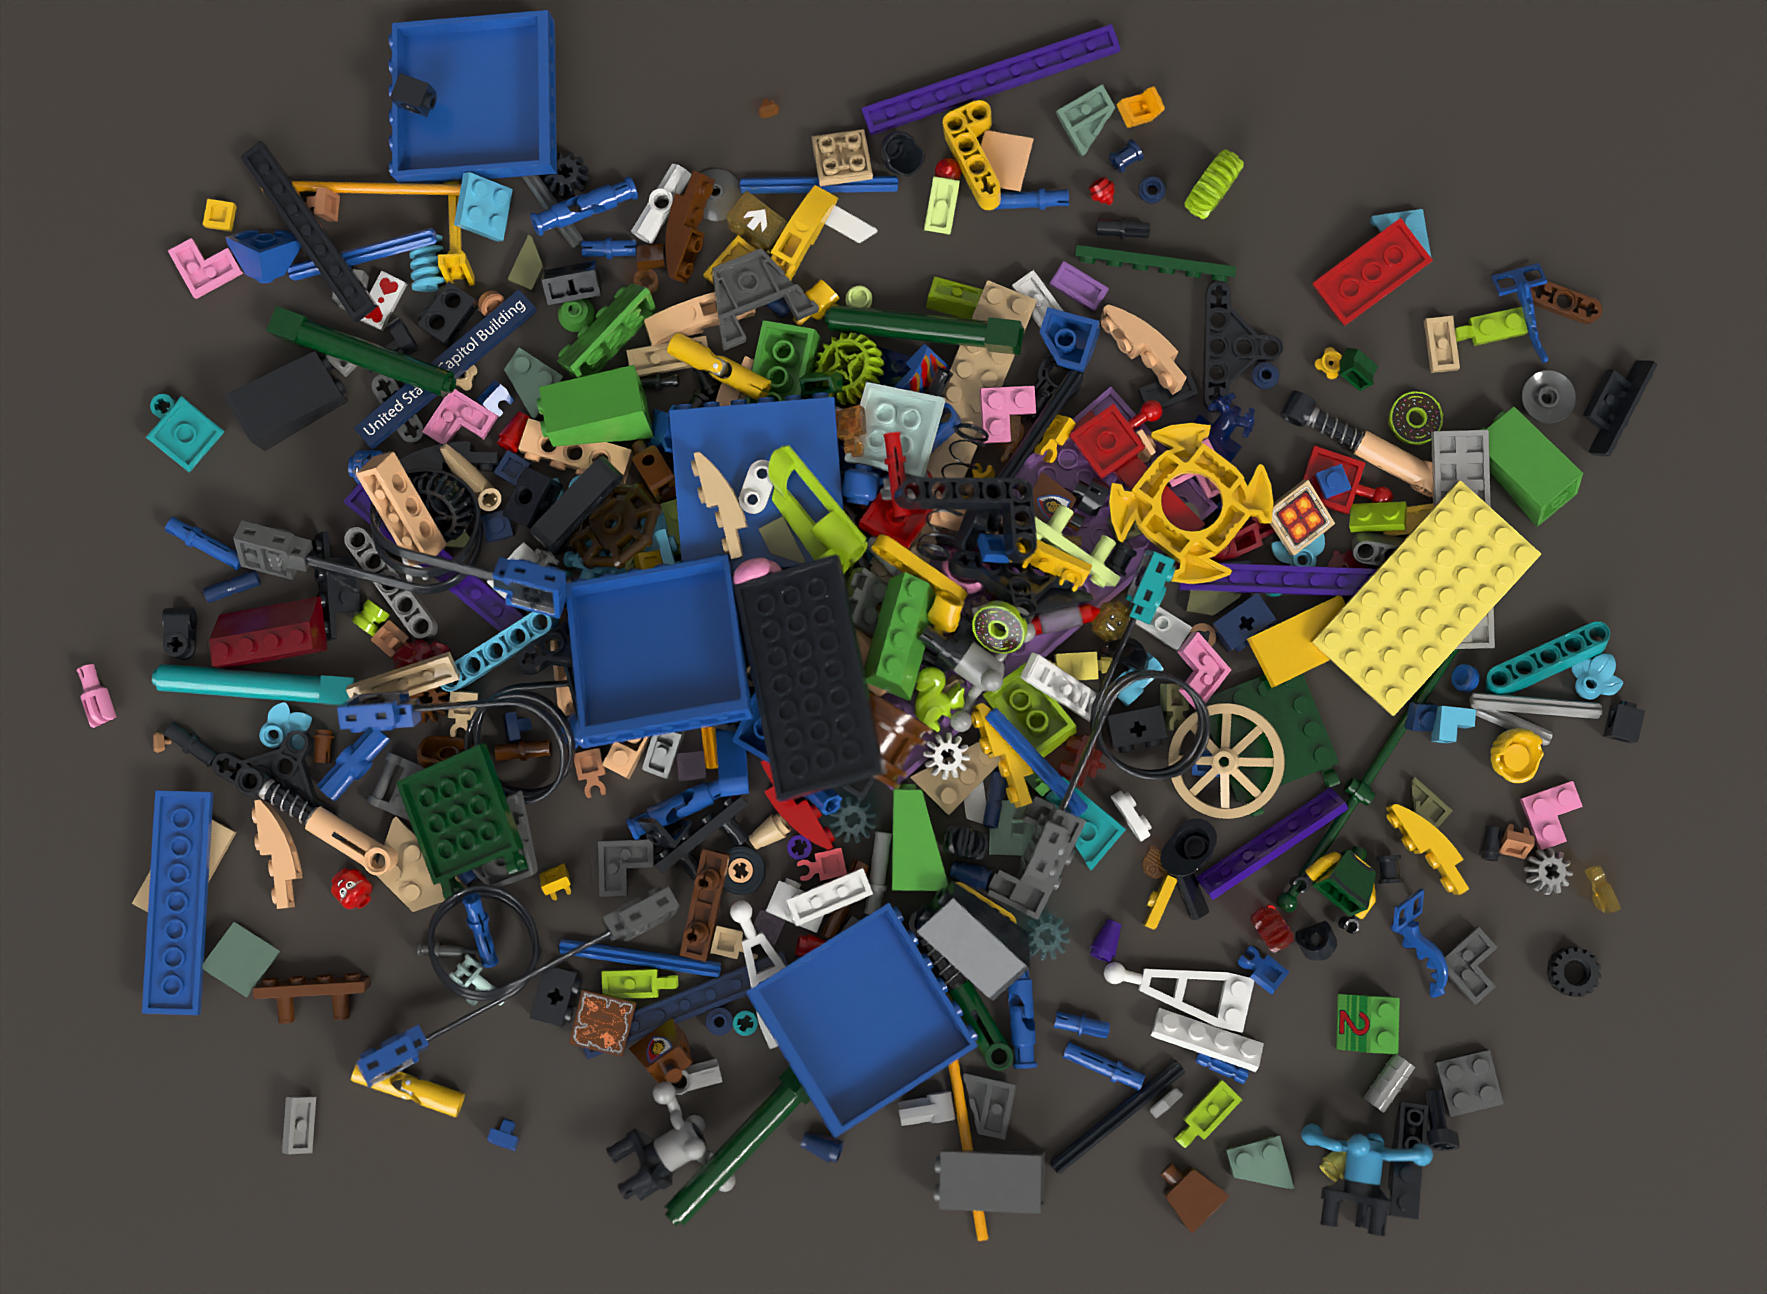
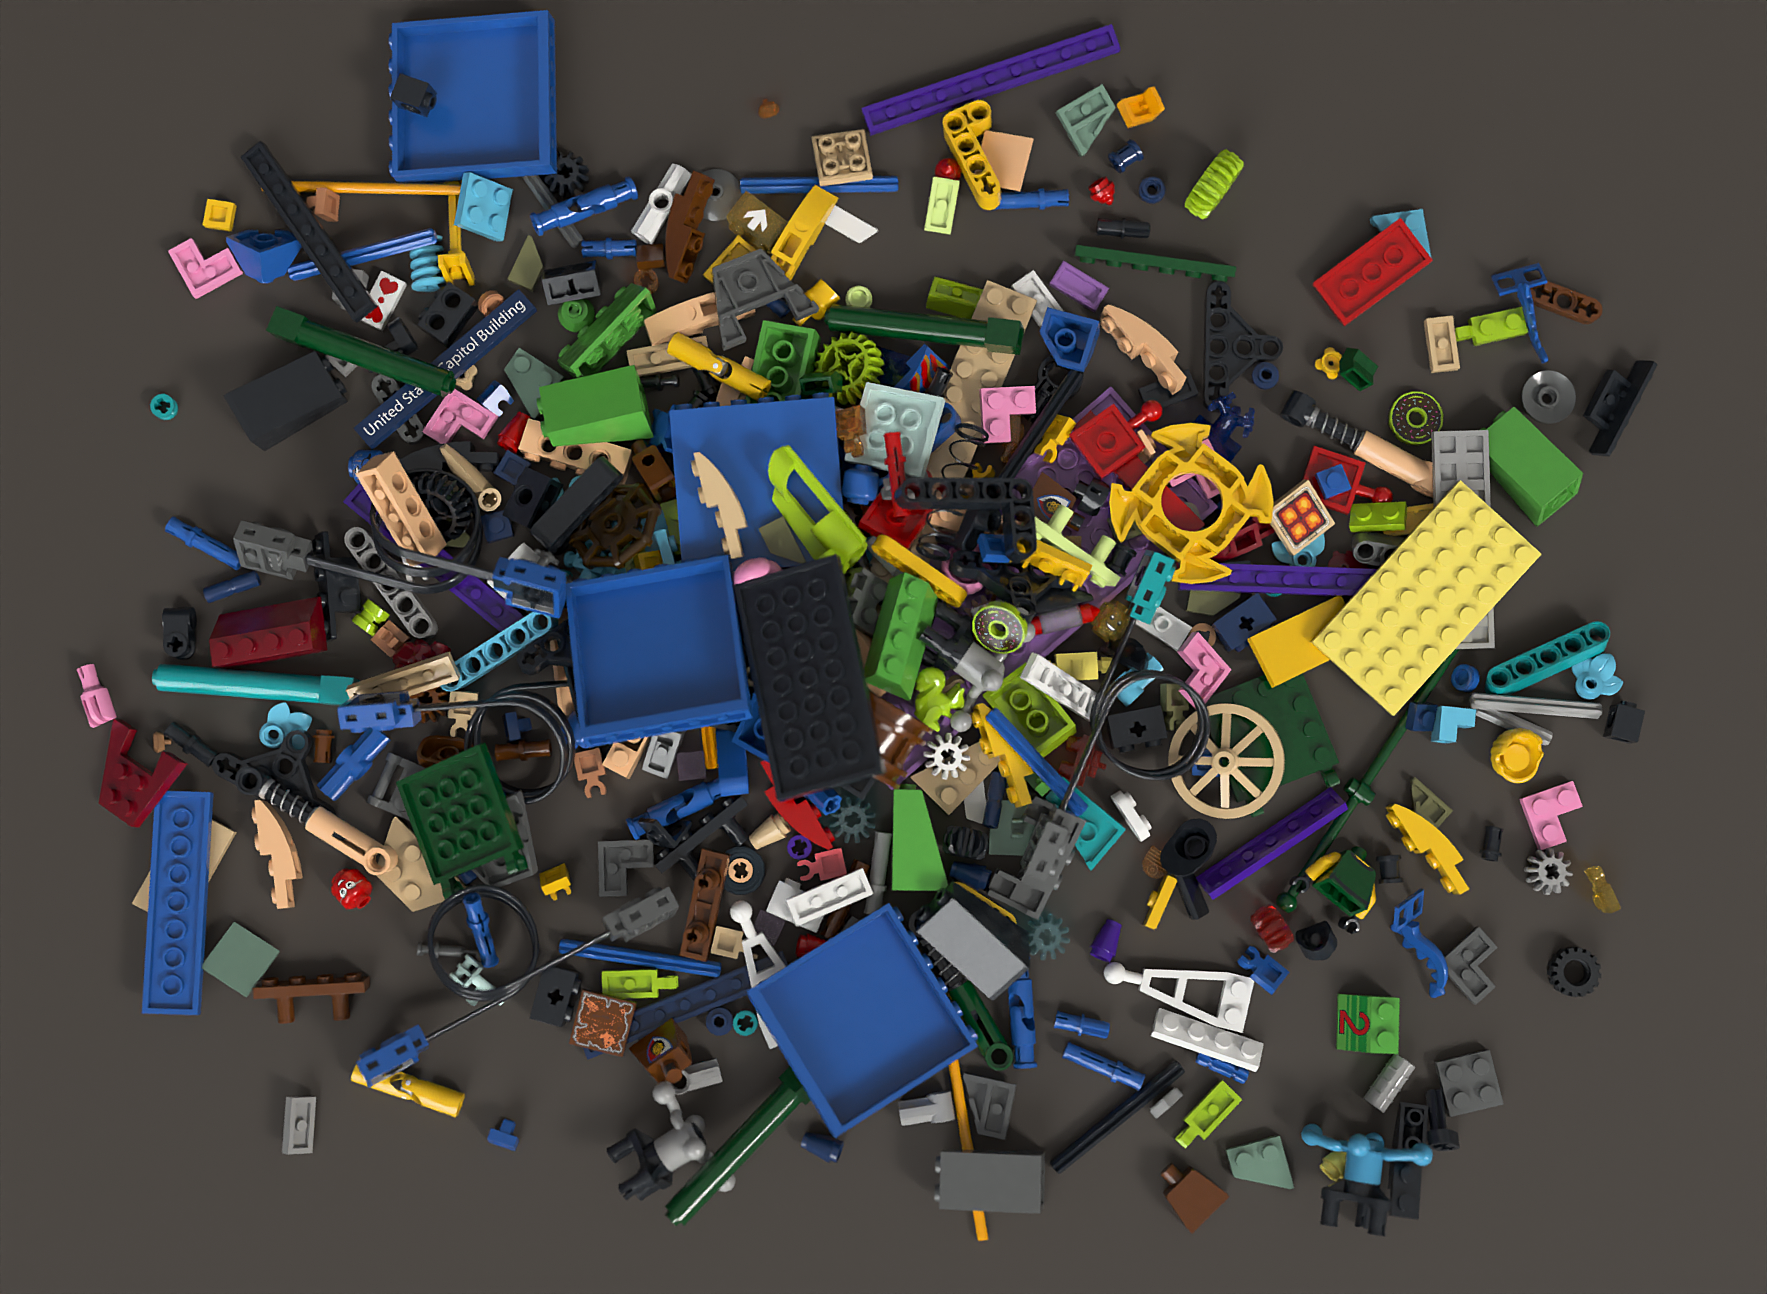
teal plate [146,396,225,473] -> none
white plate [739,460,773,514] -> none
black hair [880,131,925,177] -> none
yellow piece [927,591,964,639] -> none
nougat tile [1499,824,1535,859] -> none
none -> dark red wing [98,719,187,827]

